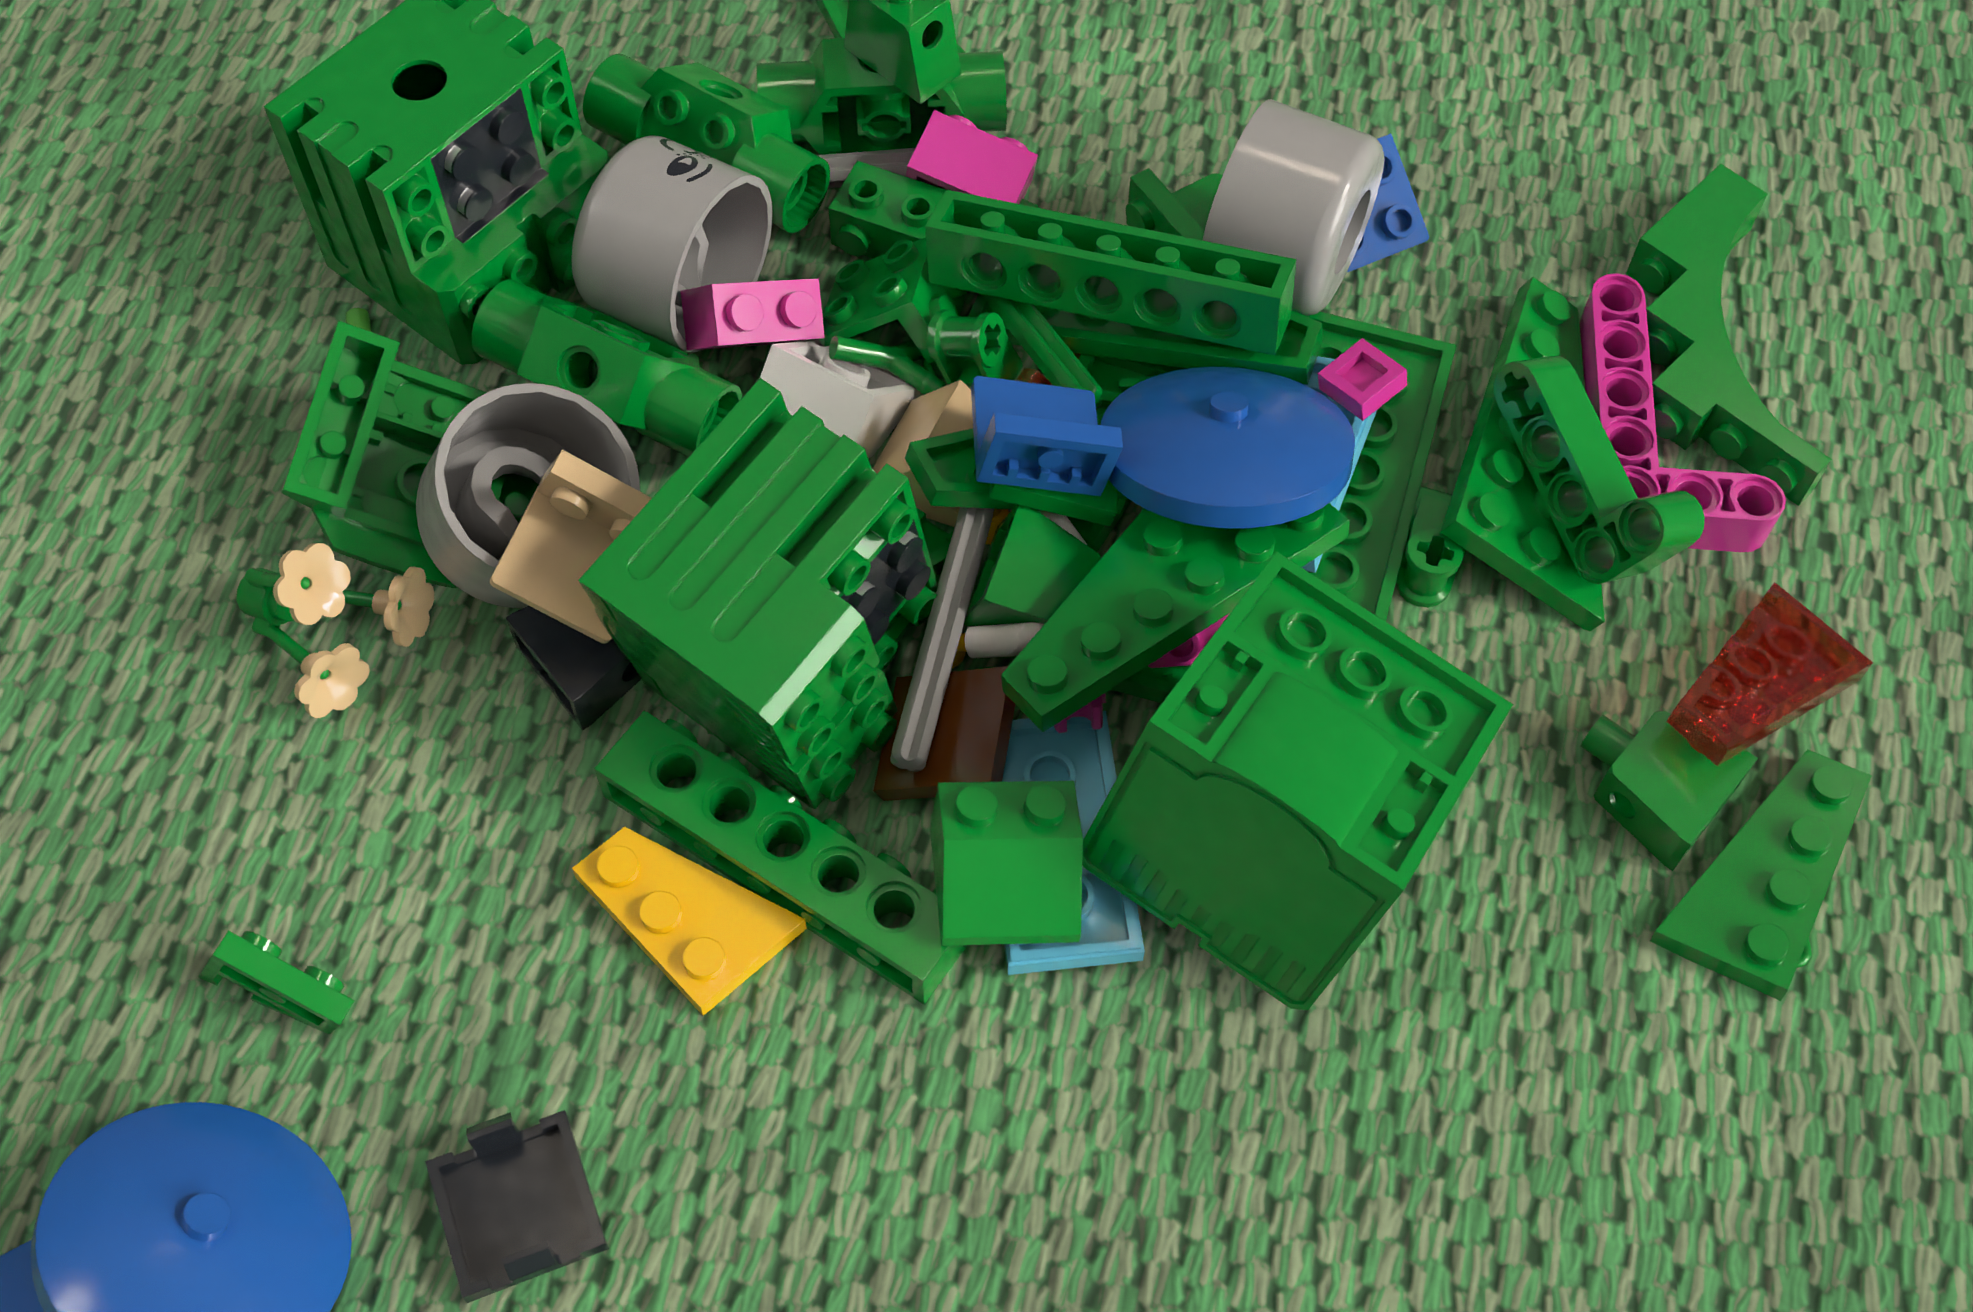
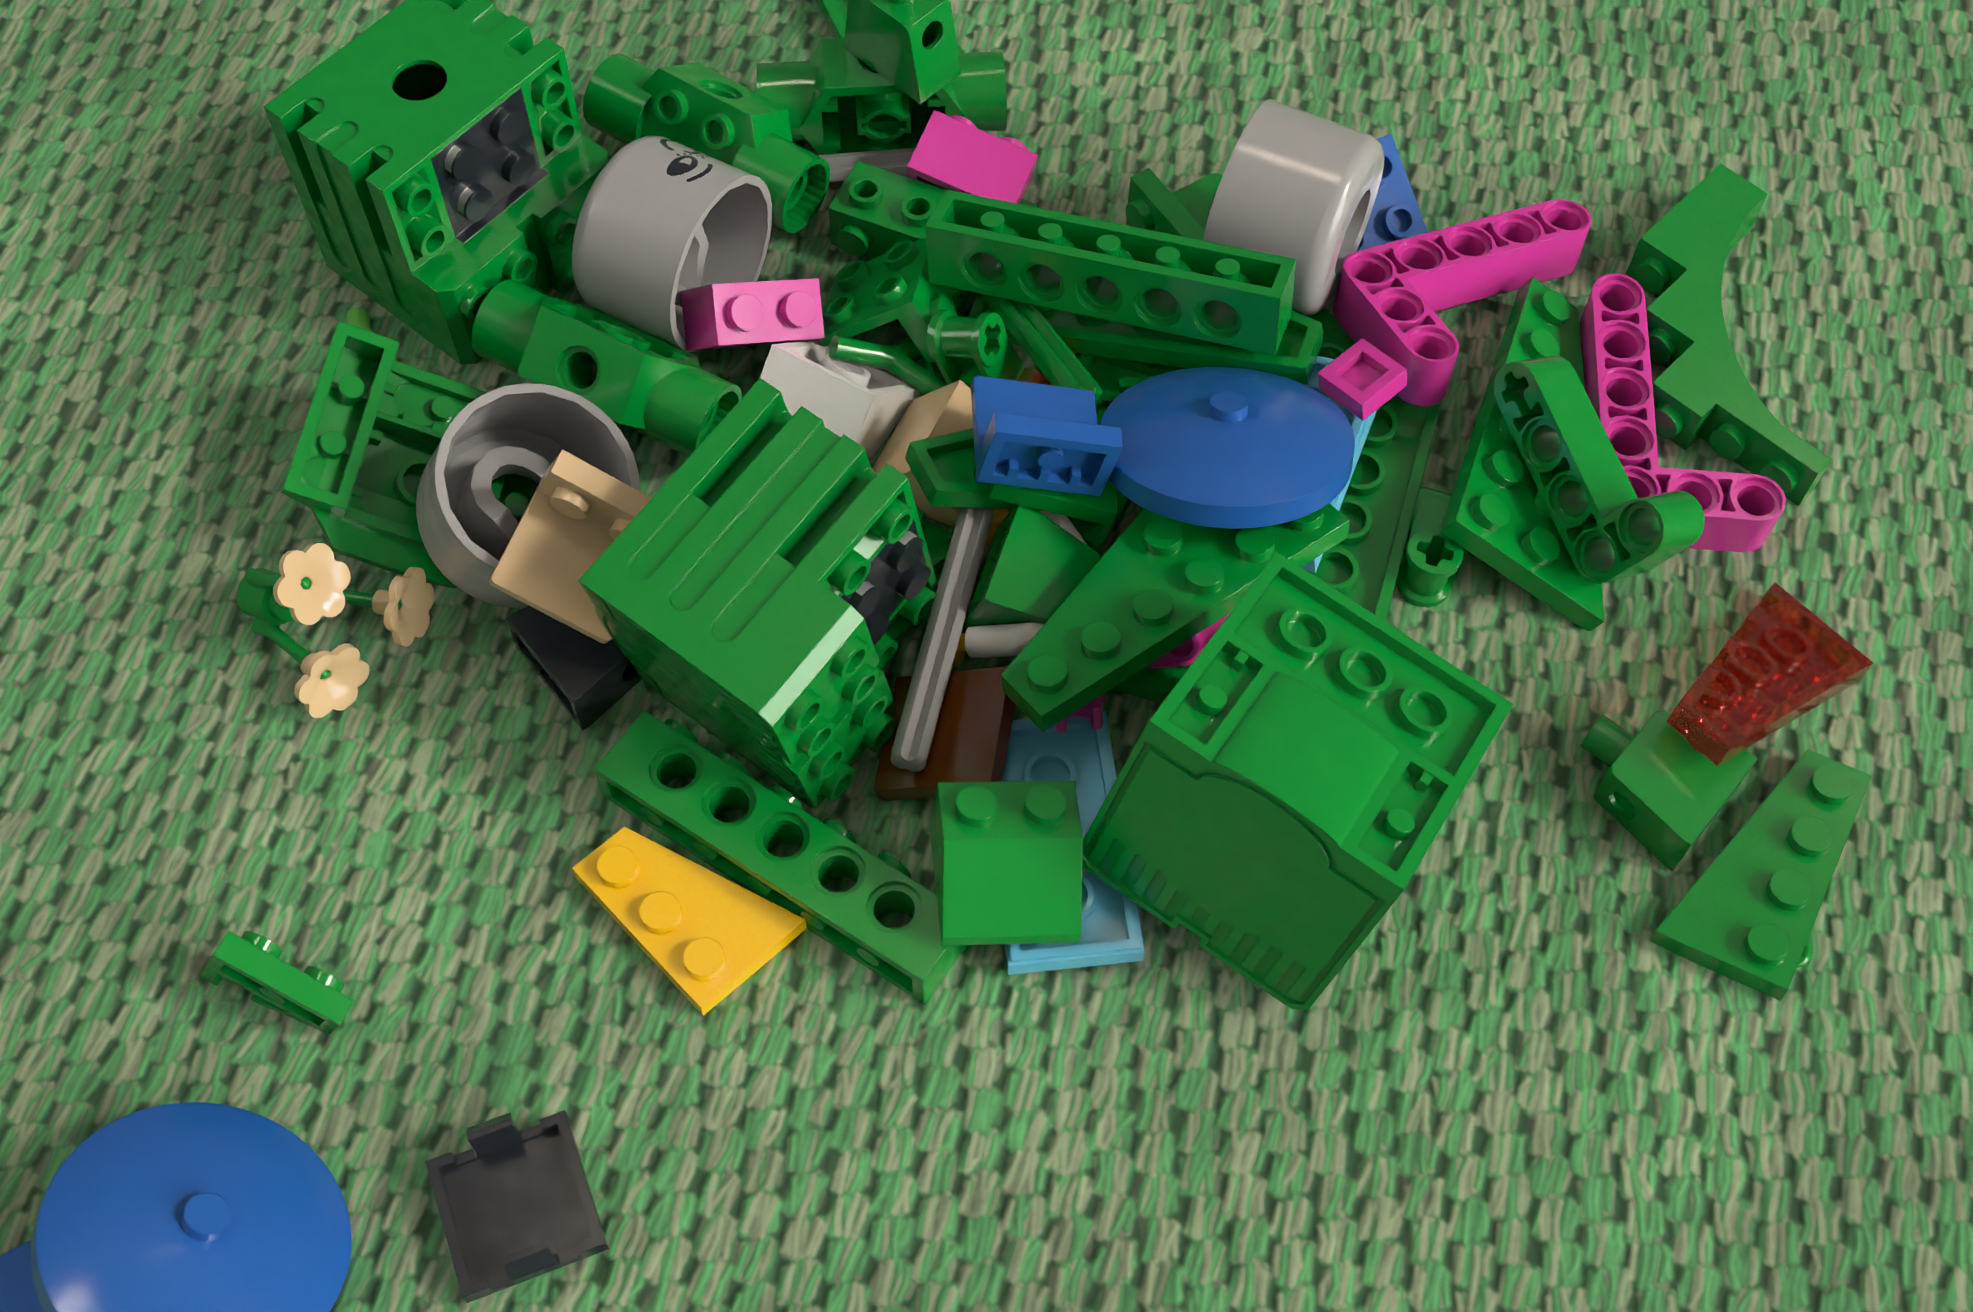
none -> dark pink beam [1332,199,1591,407]

